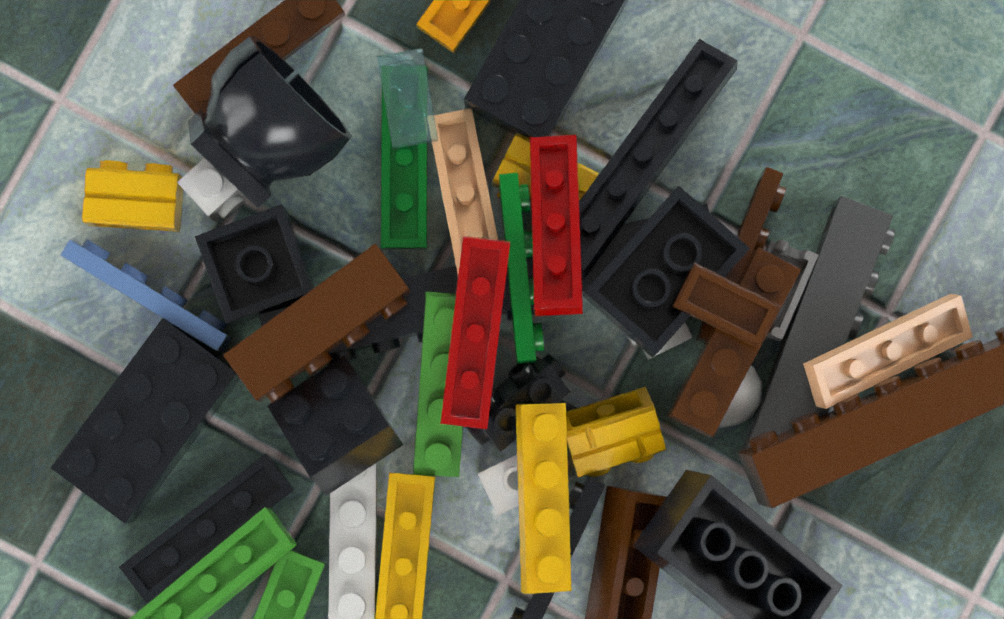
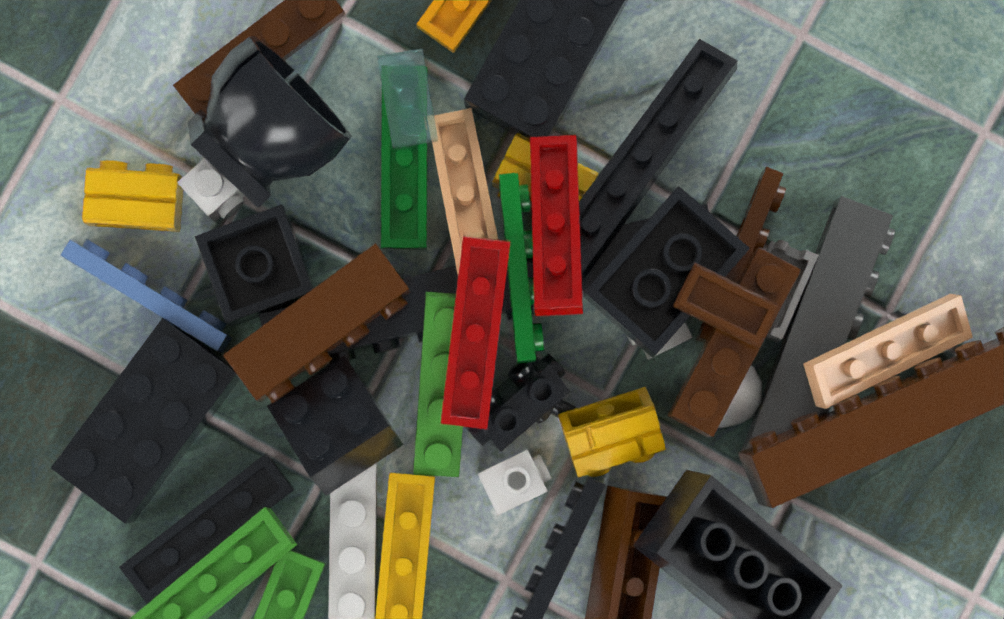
yellow plate [516,403,572,594] -> none

